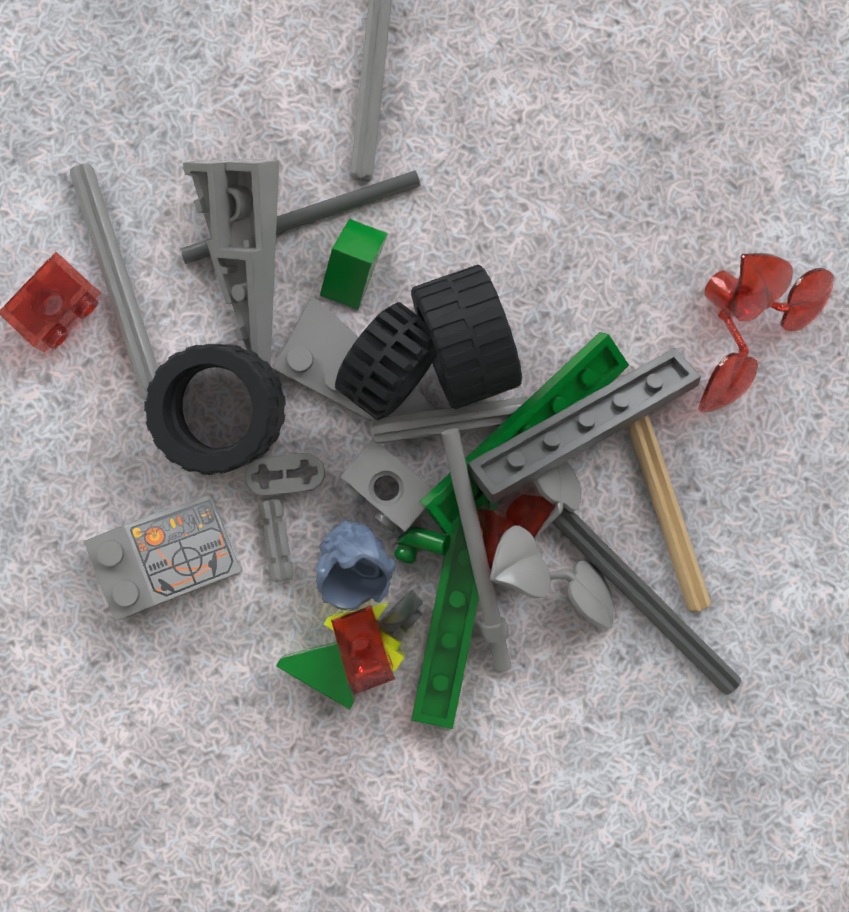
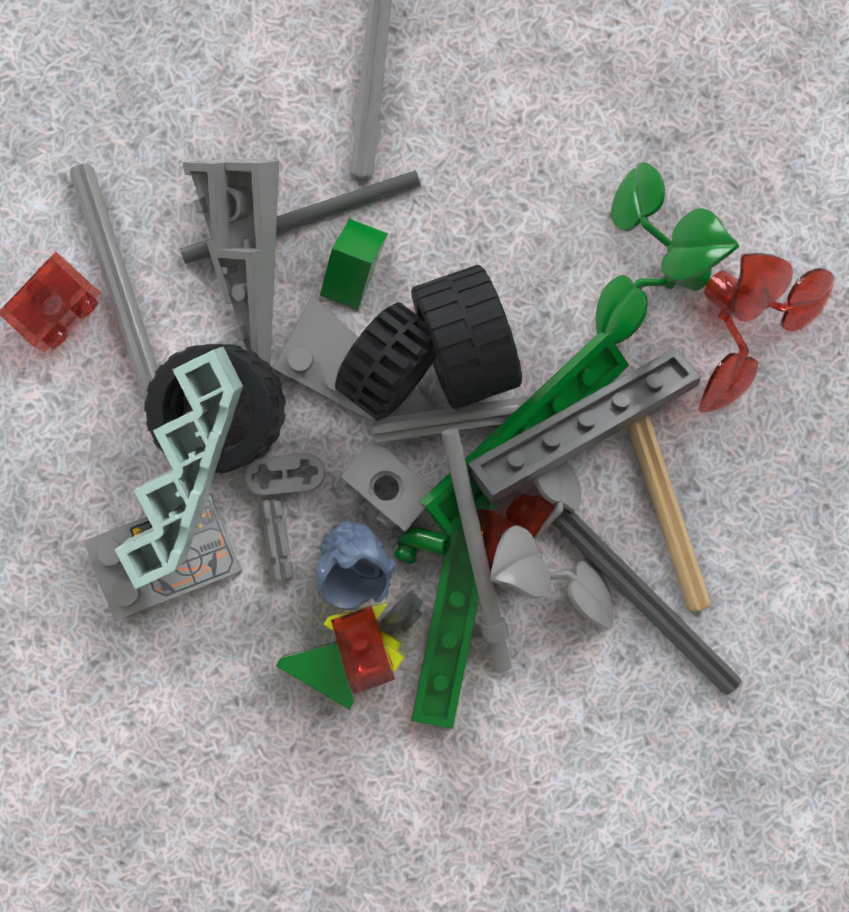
none -> light aqua brick [115,347,243,589]
none -> green plant [595,162,739,344]

